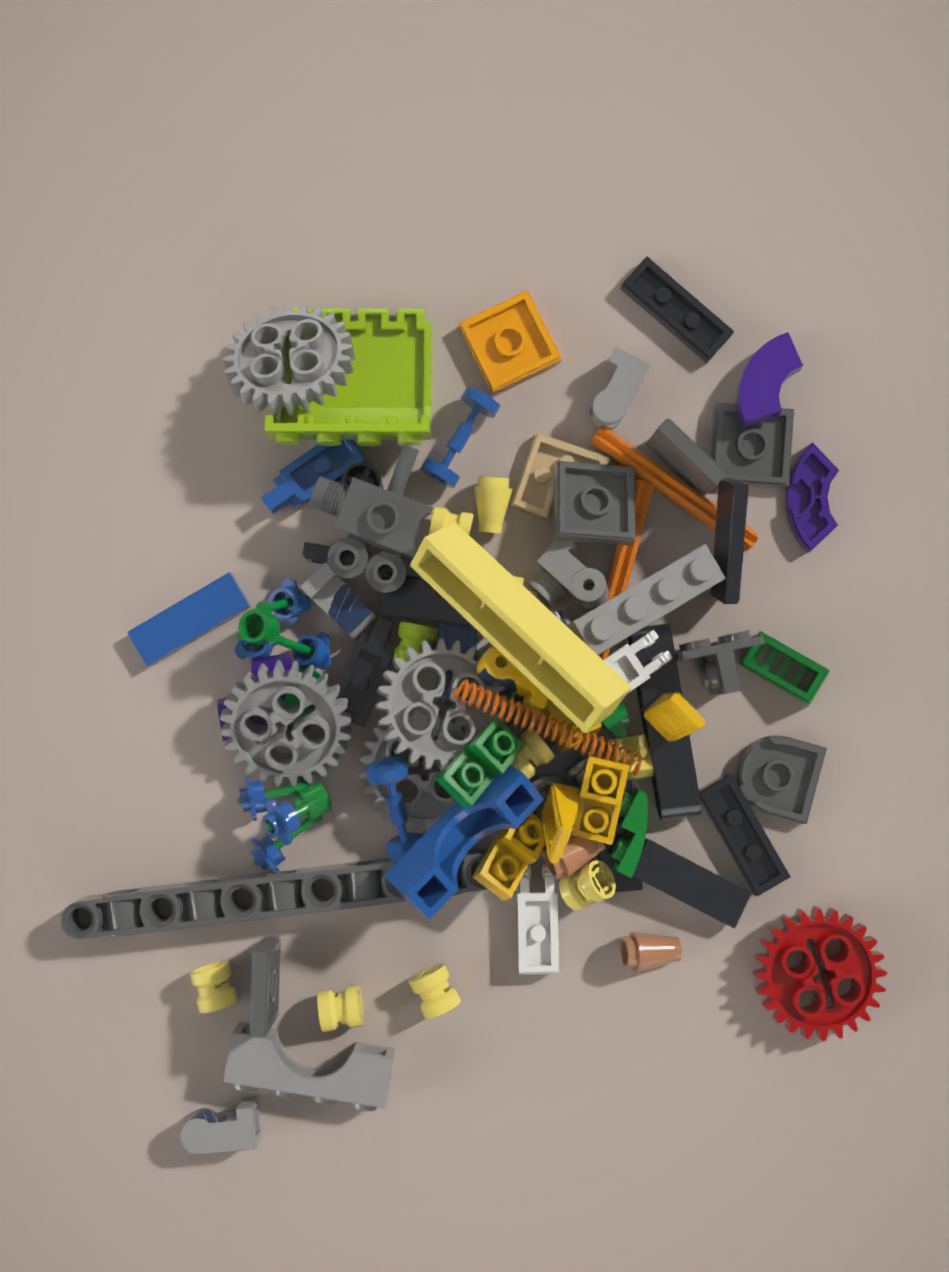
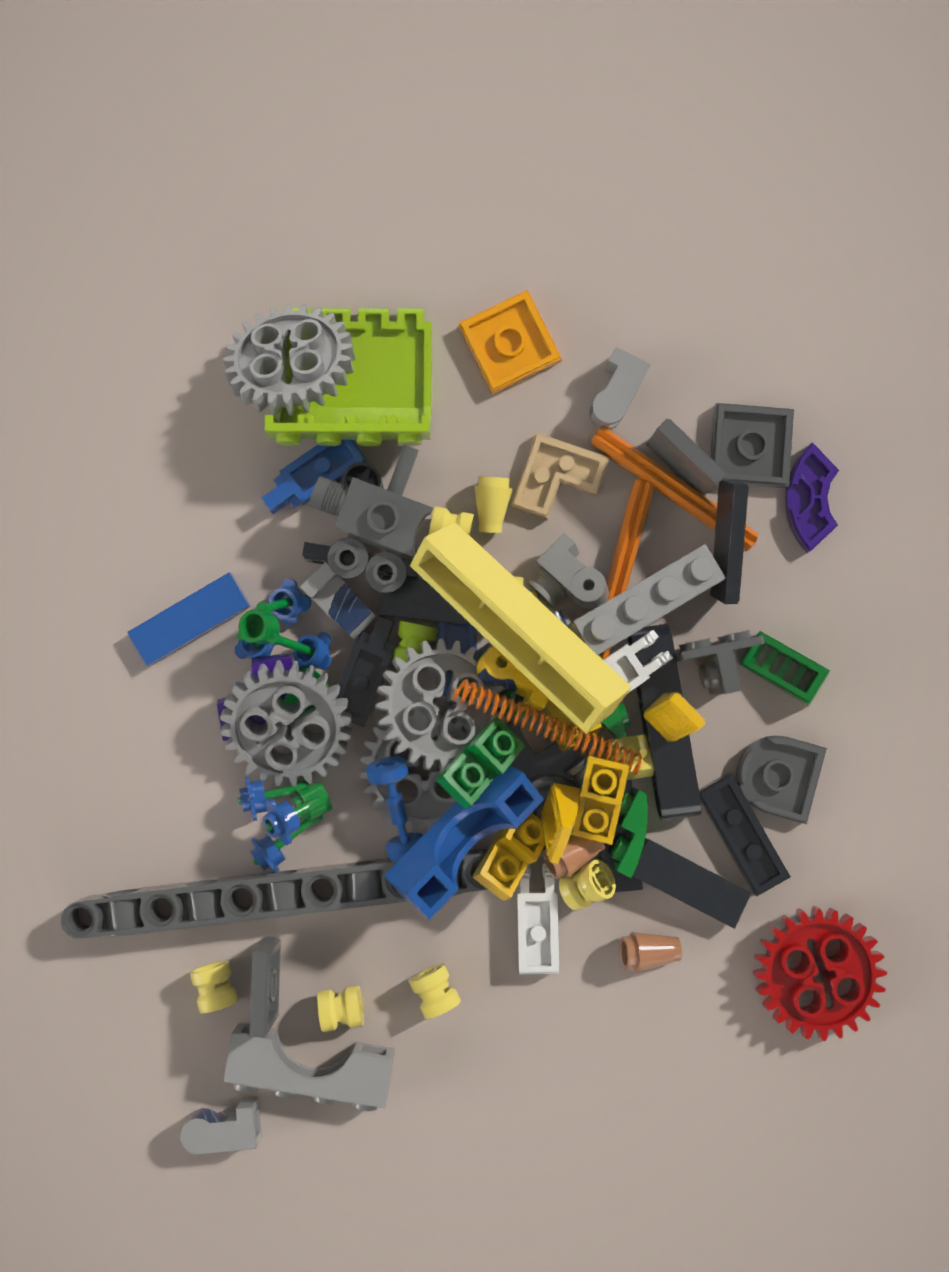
blue wheel [420,387,500,488] -> none
light yellow wheel [510,728,556,779] -> none
dark grey tile [554,461,636,546] -> none
black tile [620,256,735,364] -> none
dark purple tile [737,332,803,428] -> none

